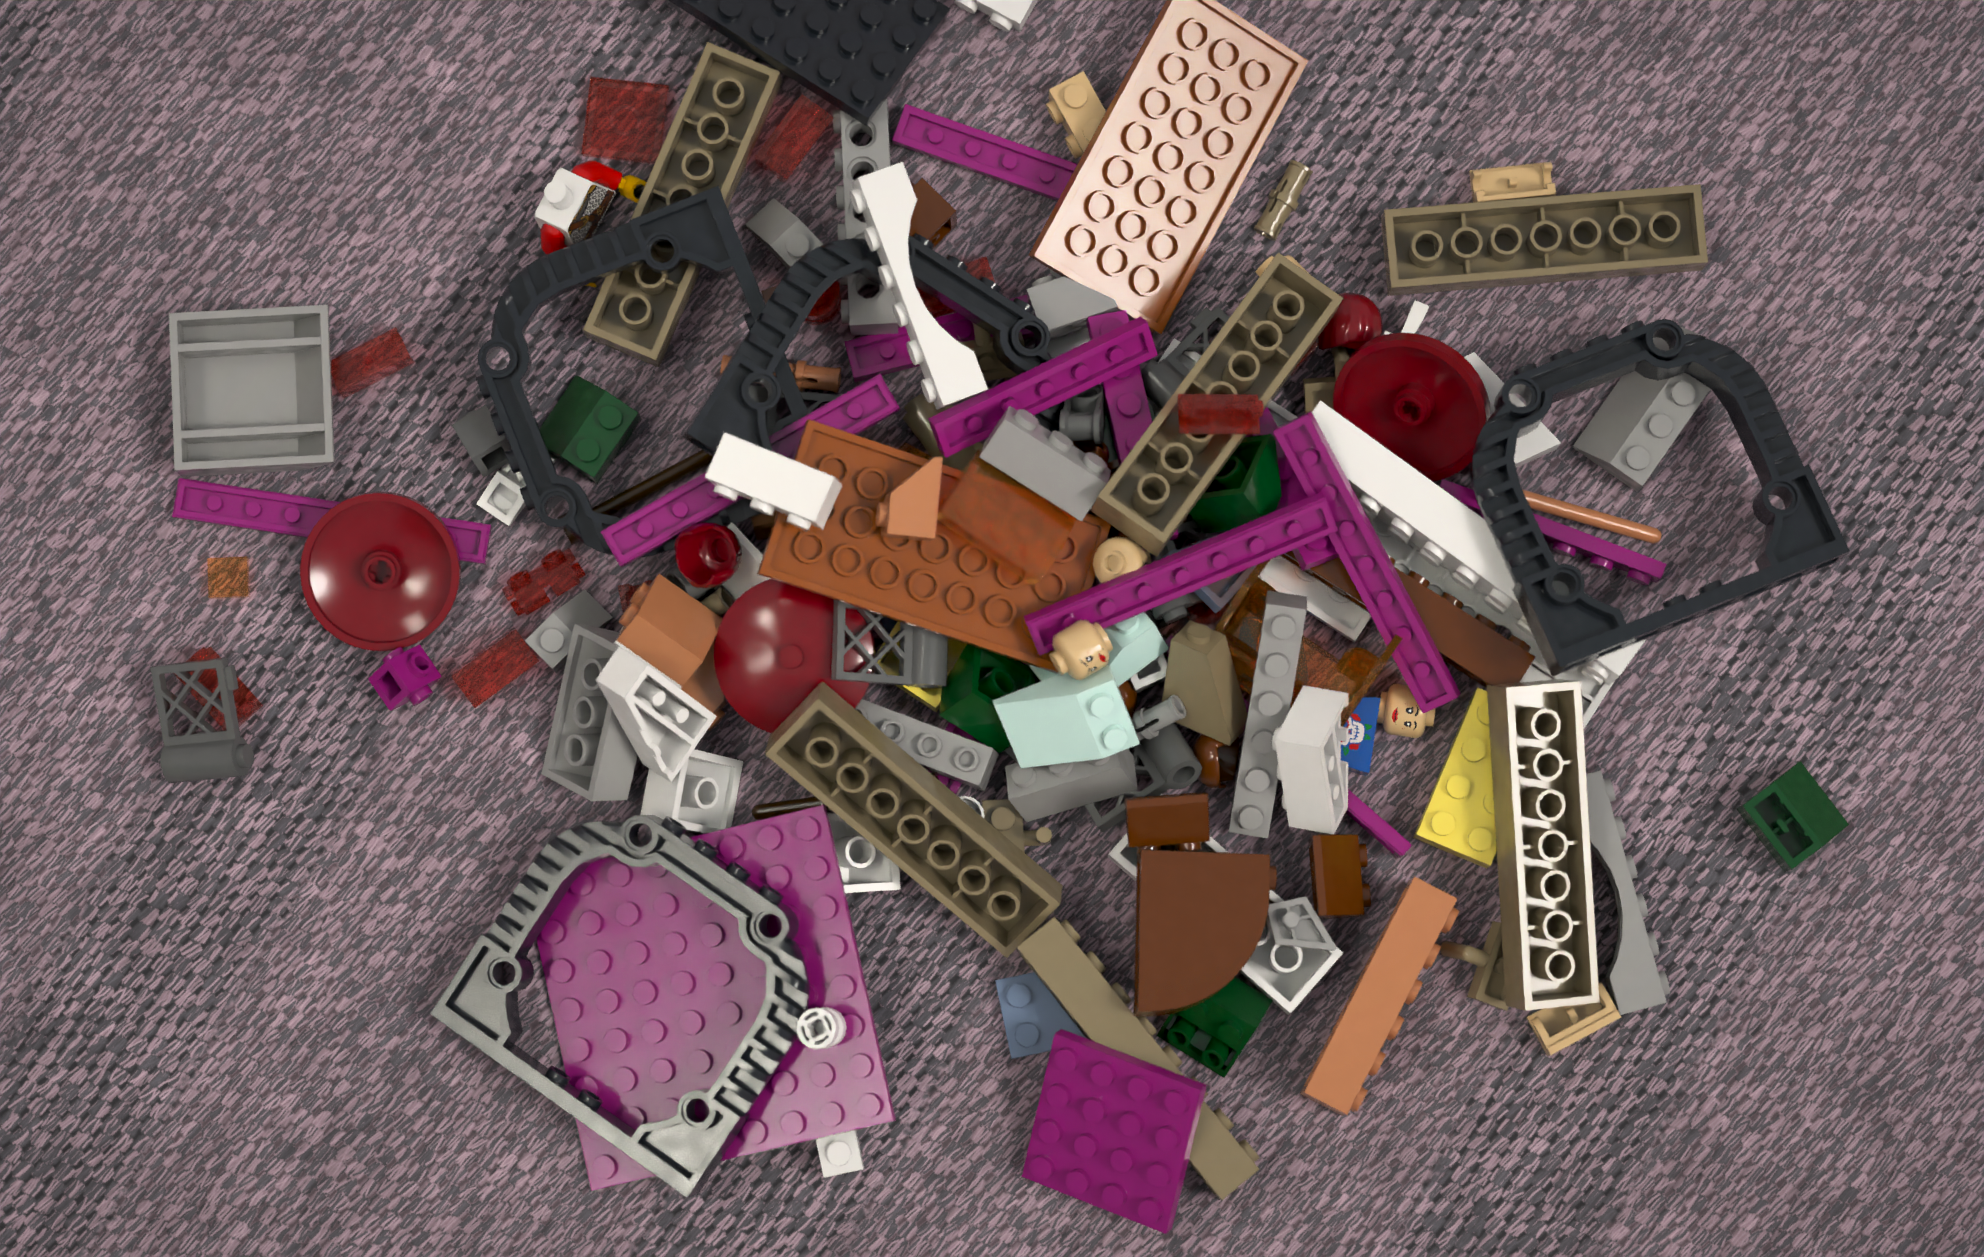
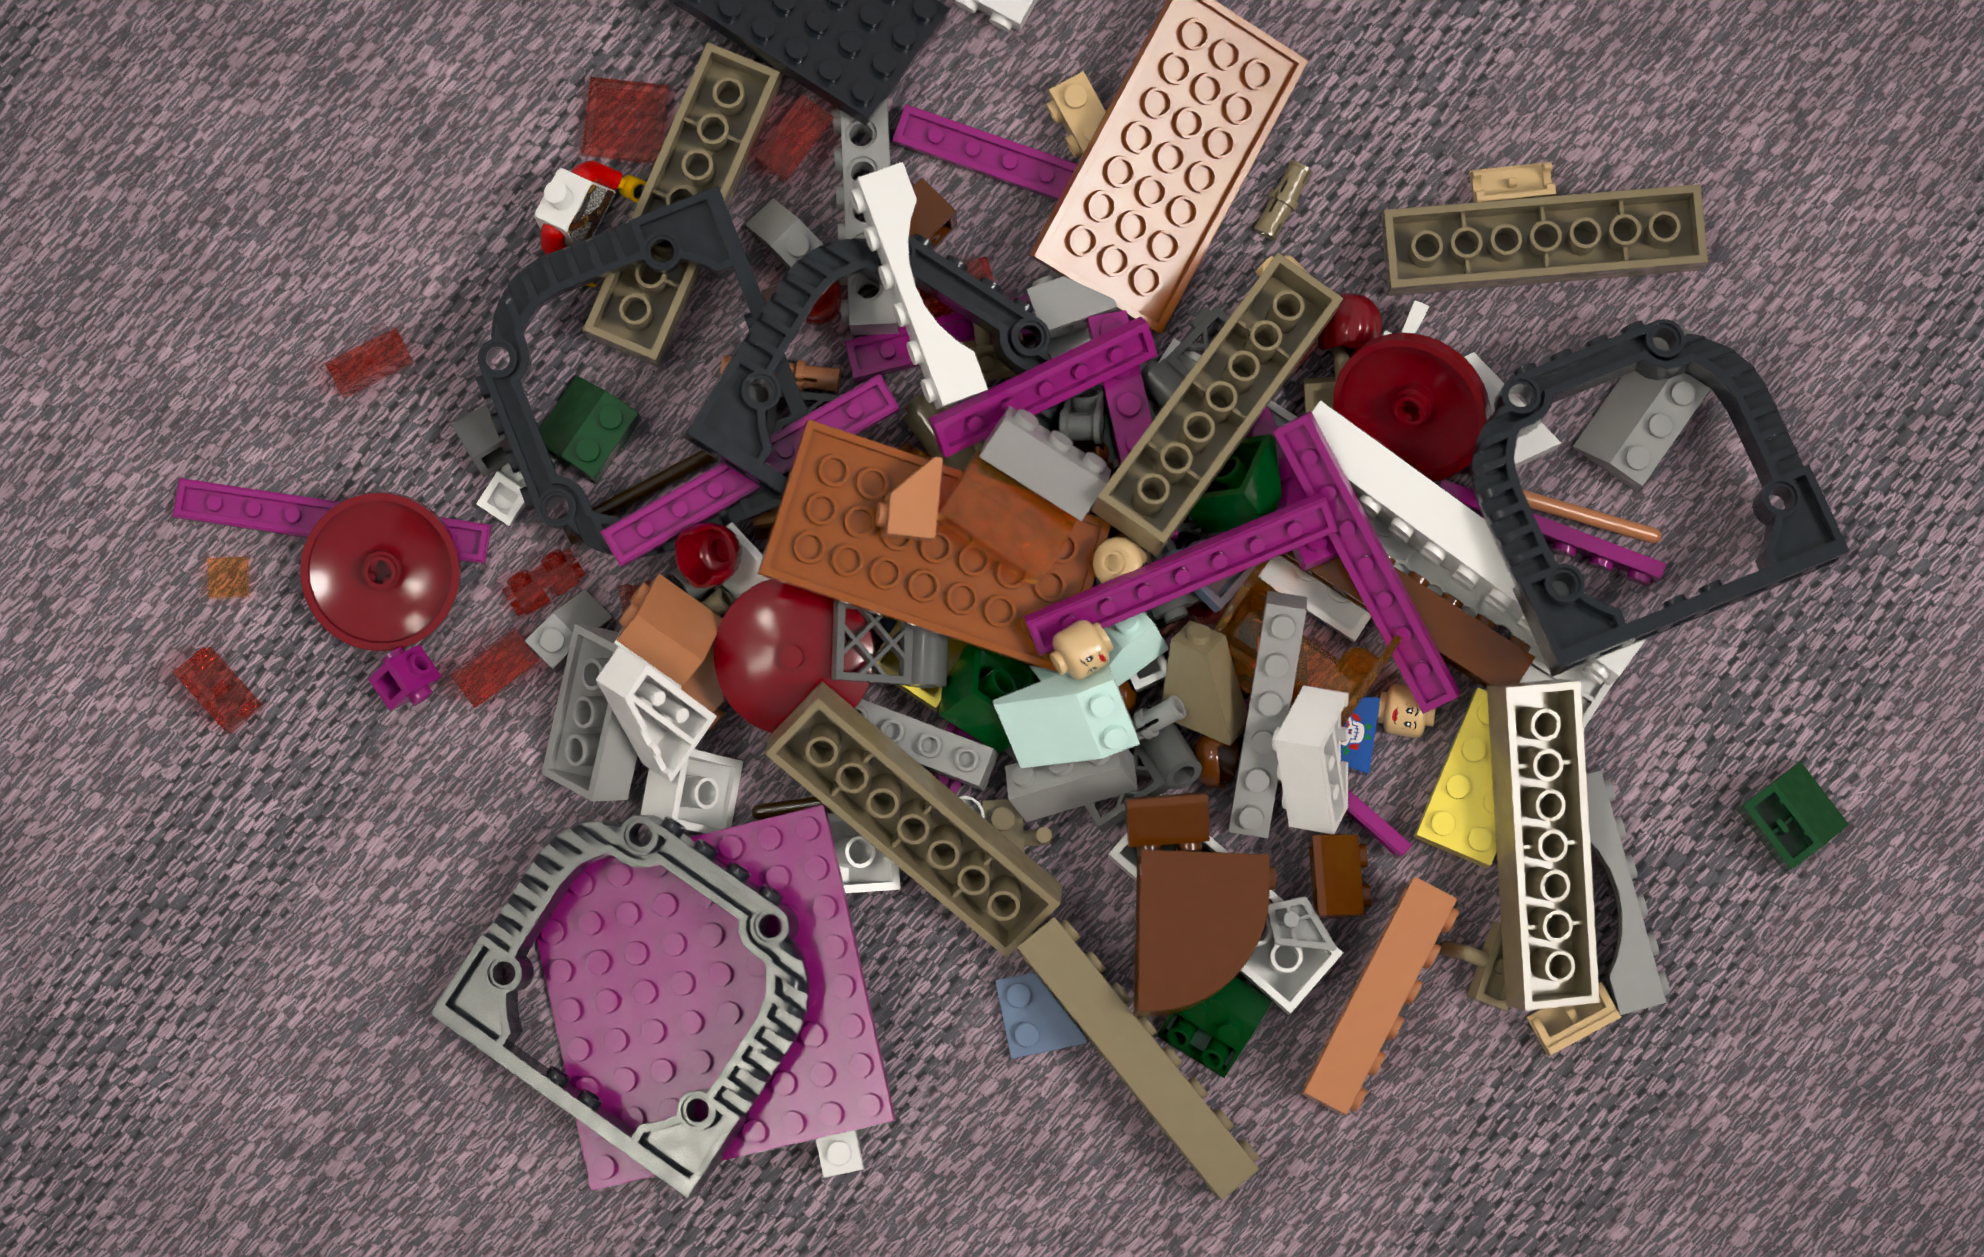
dark grey piece [150,657,254,783] -> none
light grey slope [169,305,335,477] -> none
white brick [705,432,842,531] -> none
white wheel [797,1007,846,1049] -> none
magenta plate [1022,1029,1207,1234] -> none
clear red hinge [1177,394,1263,434] -> none

